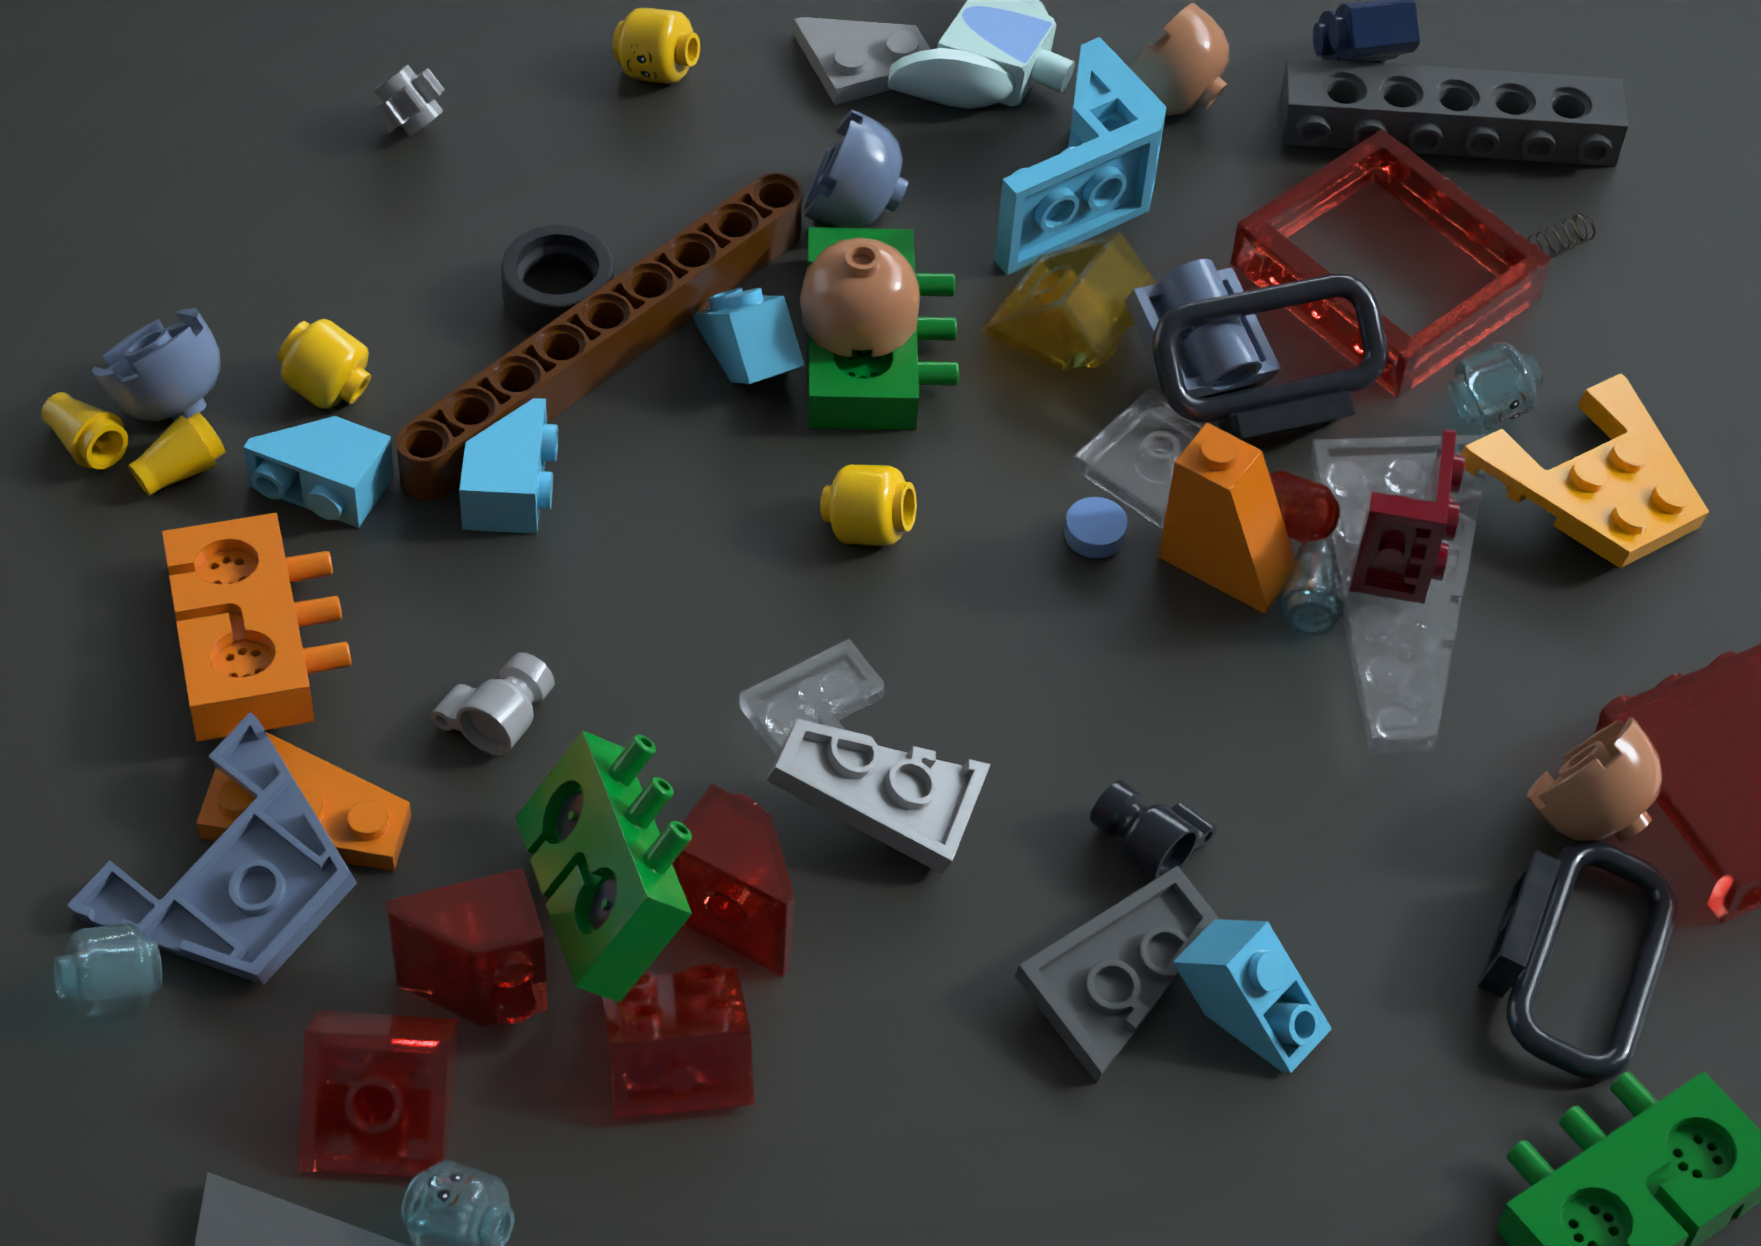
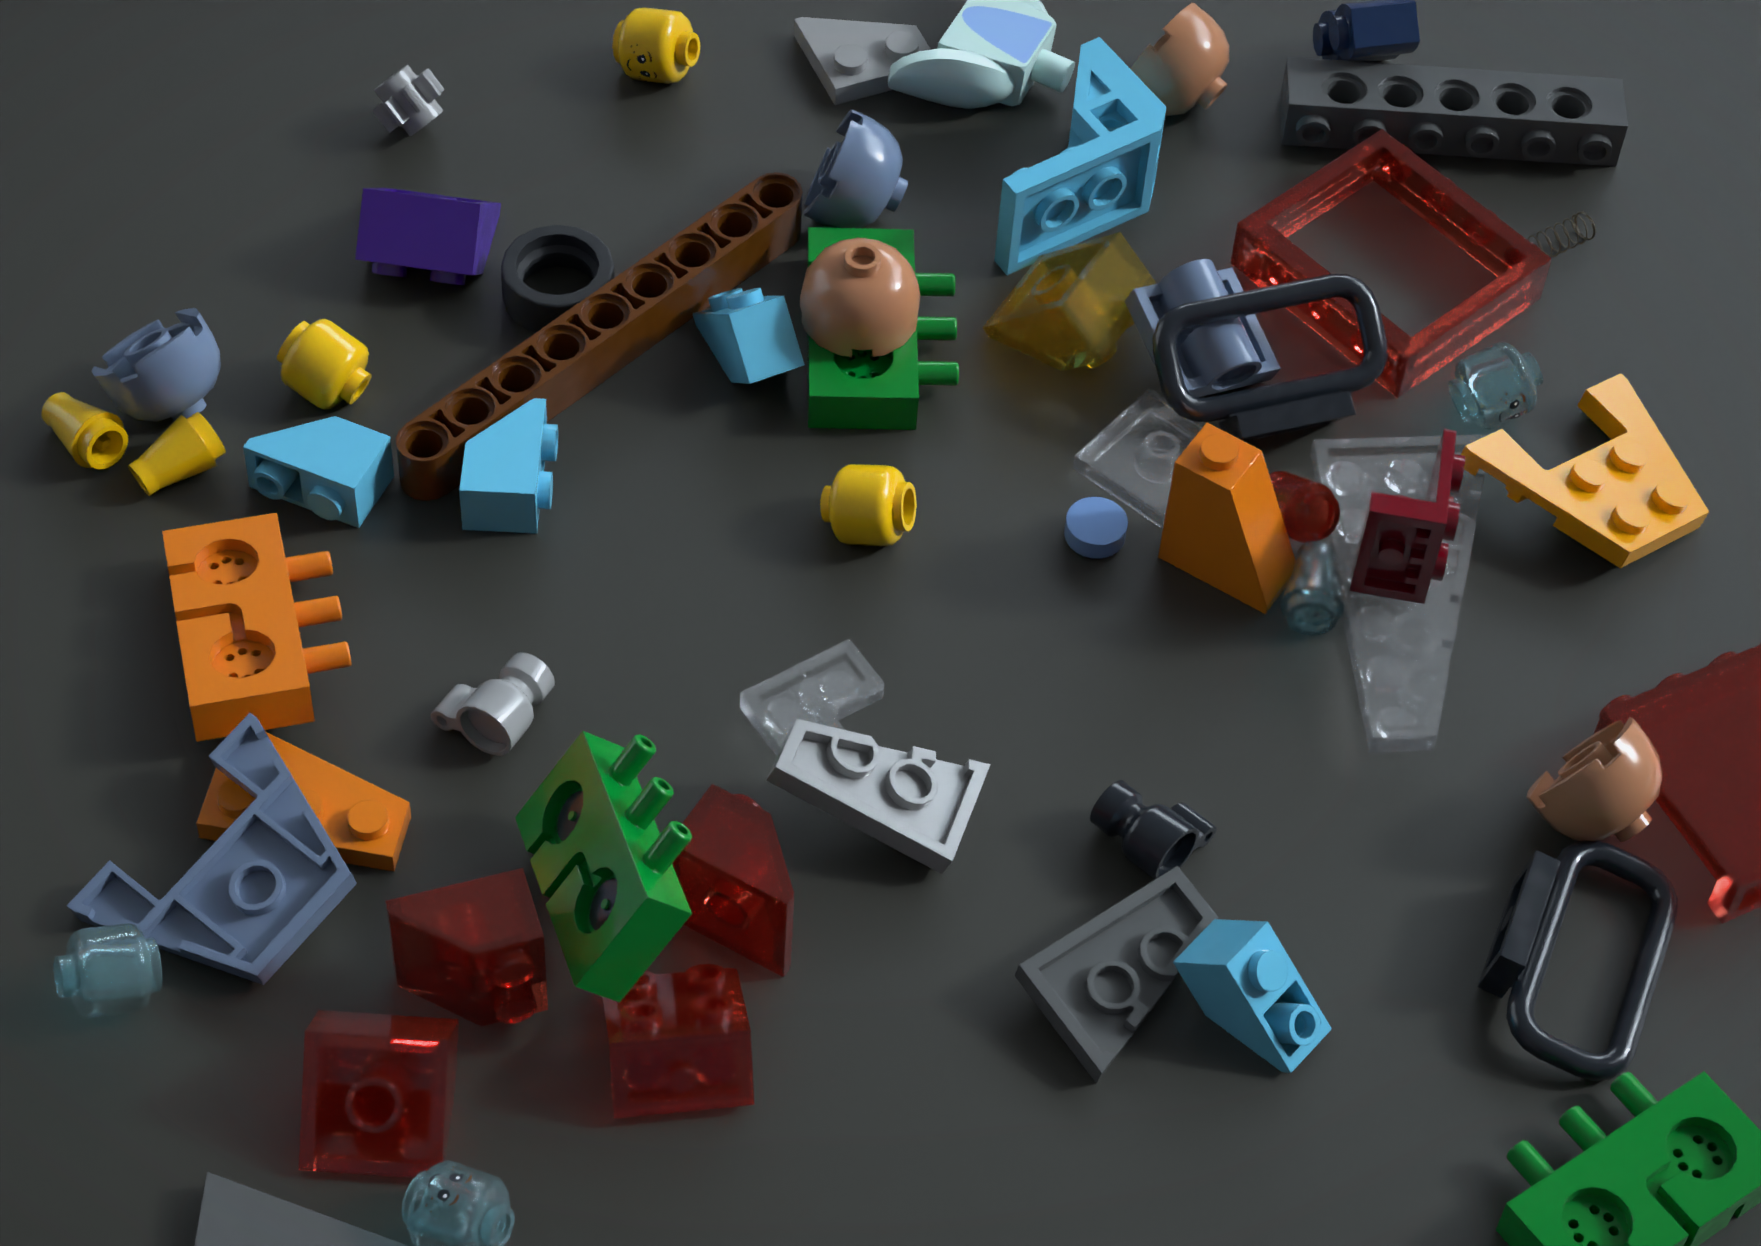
none -> dark purple slope [355,188,501,285]

